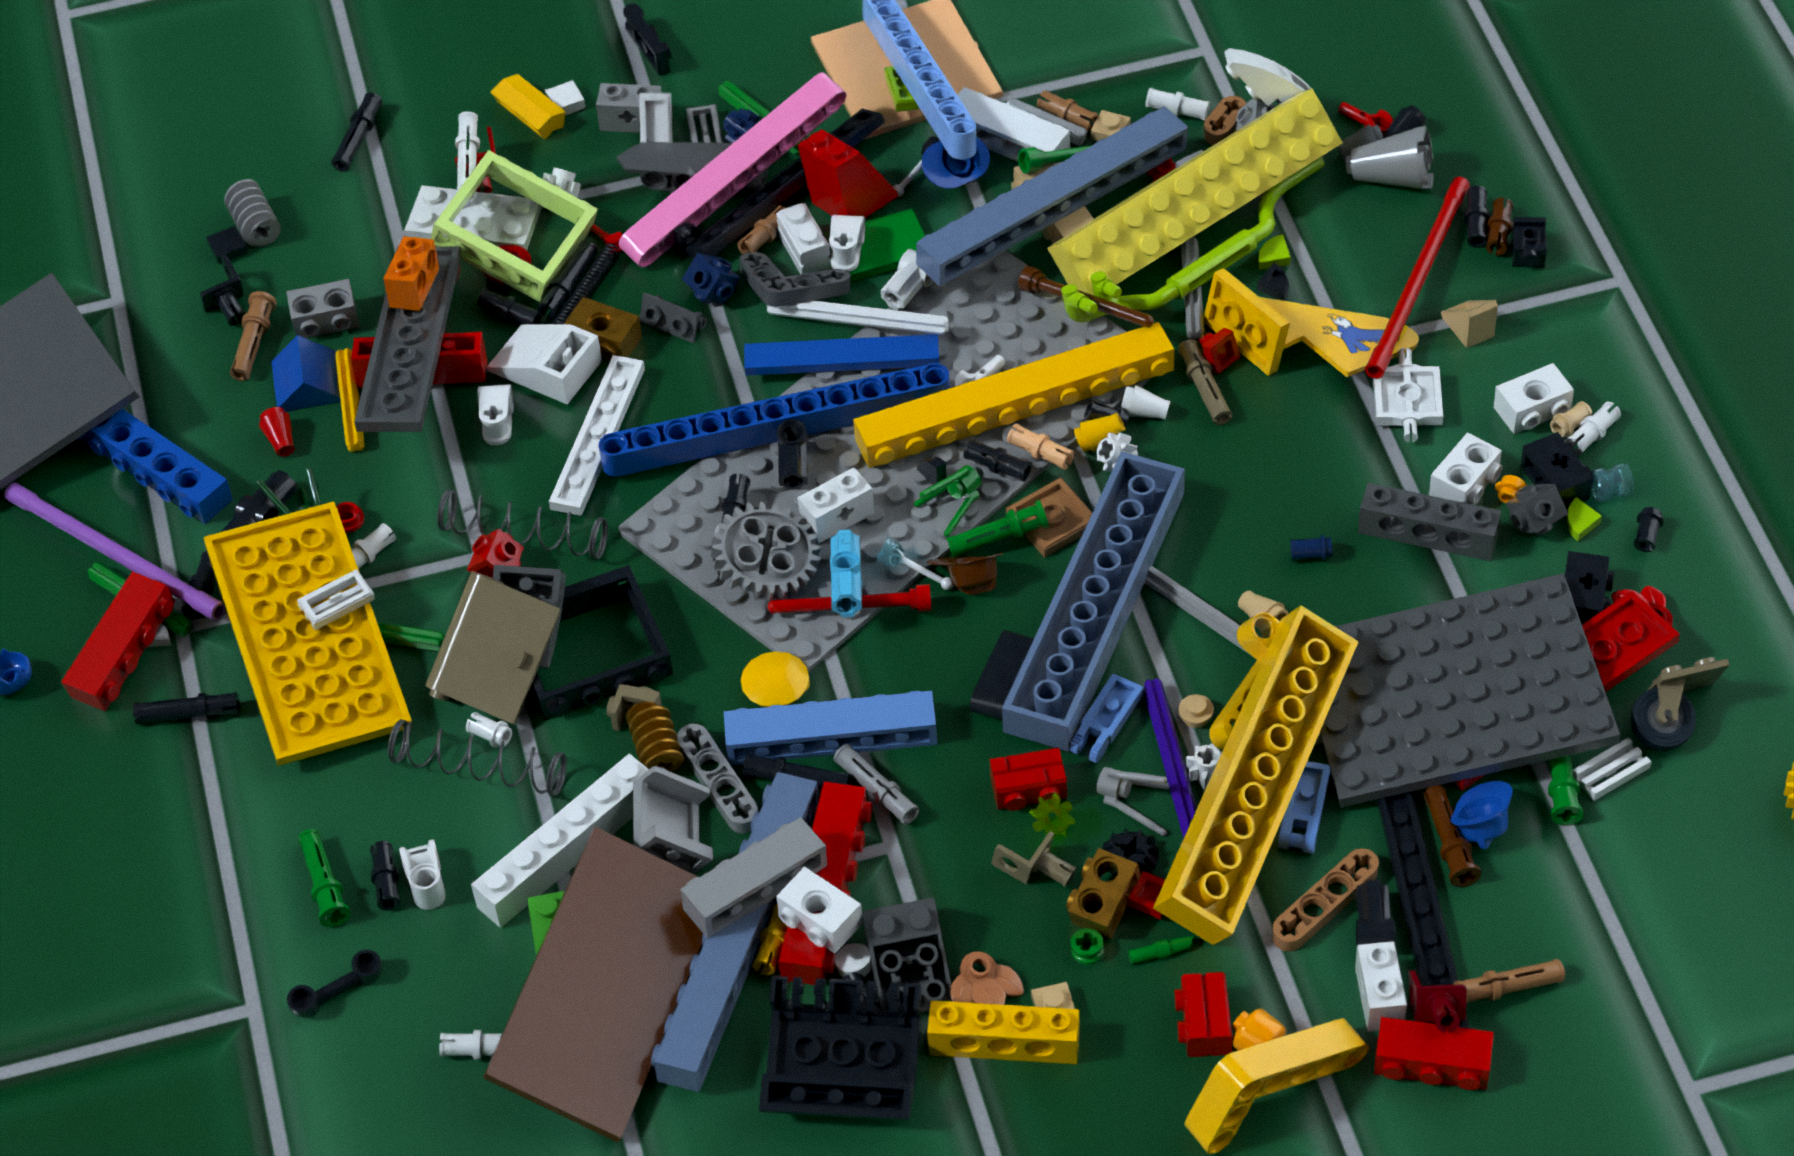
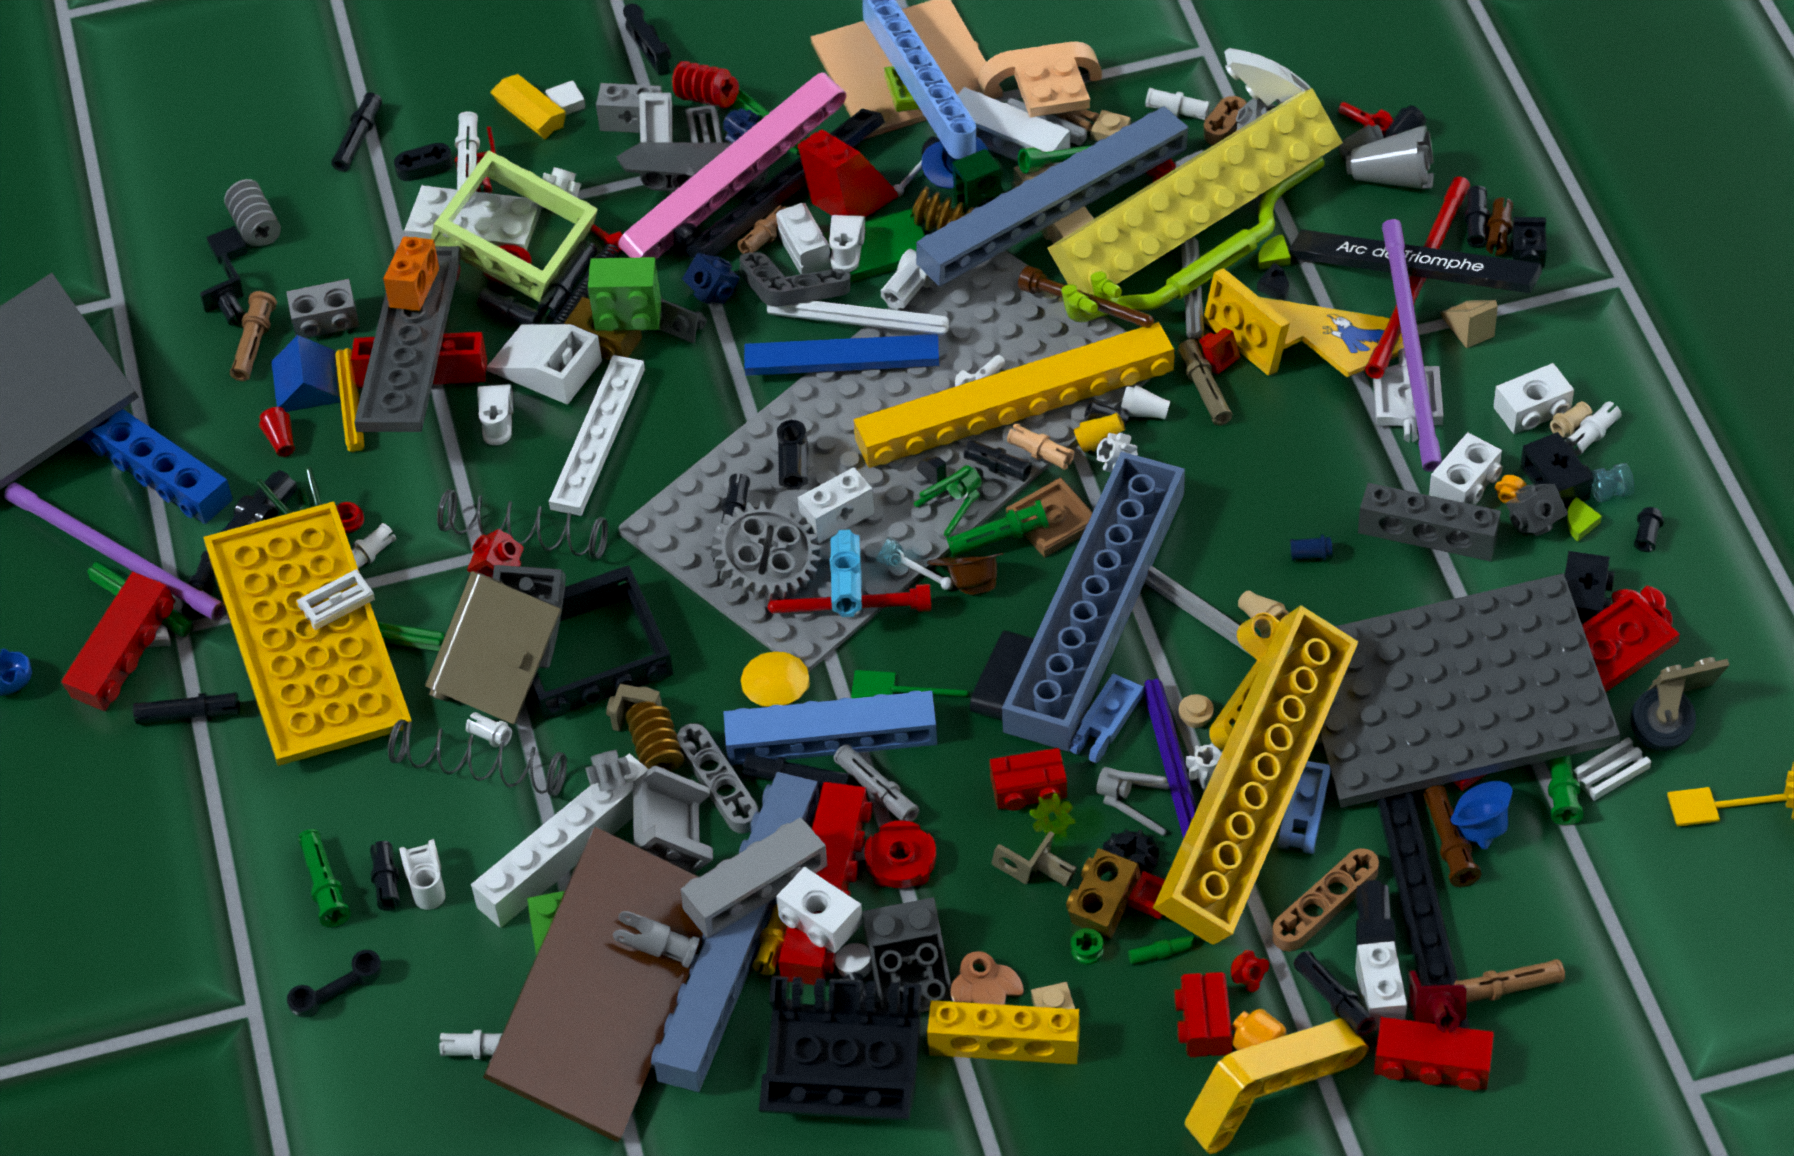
blue beam [599,363,950,476] -> none
none -> black beam [394,143,453,181]
none -> light grey gear [585,750,631,792]
none -> bright green brick [588,257,661,331]
none -> light grey piece [613,911,699,968]
none -> red piece [672,61,739,108]
none -> green piece [851,670,969,699]
none -> red plate [864,820,936,888]
none -> pearl gold piece [910,186,974,232]
none -> dark green brick [952,149,1004,214]
none -> light nougat piece [978,42,1102,117]
none -> red plate [1231,950,1269,992]
none -> black tile [1289,229,1542,293]
none -> black pin [1293,951,1376,1036]
none -> medium lavender piece [1382,219,1442,472]
none -> yellow piece [1667,787,1788,826]

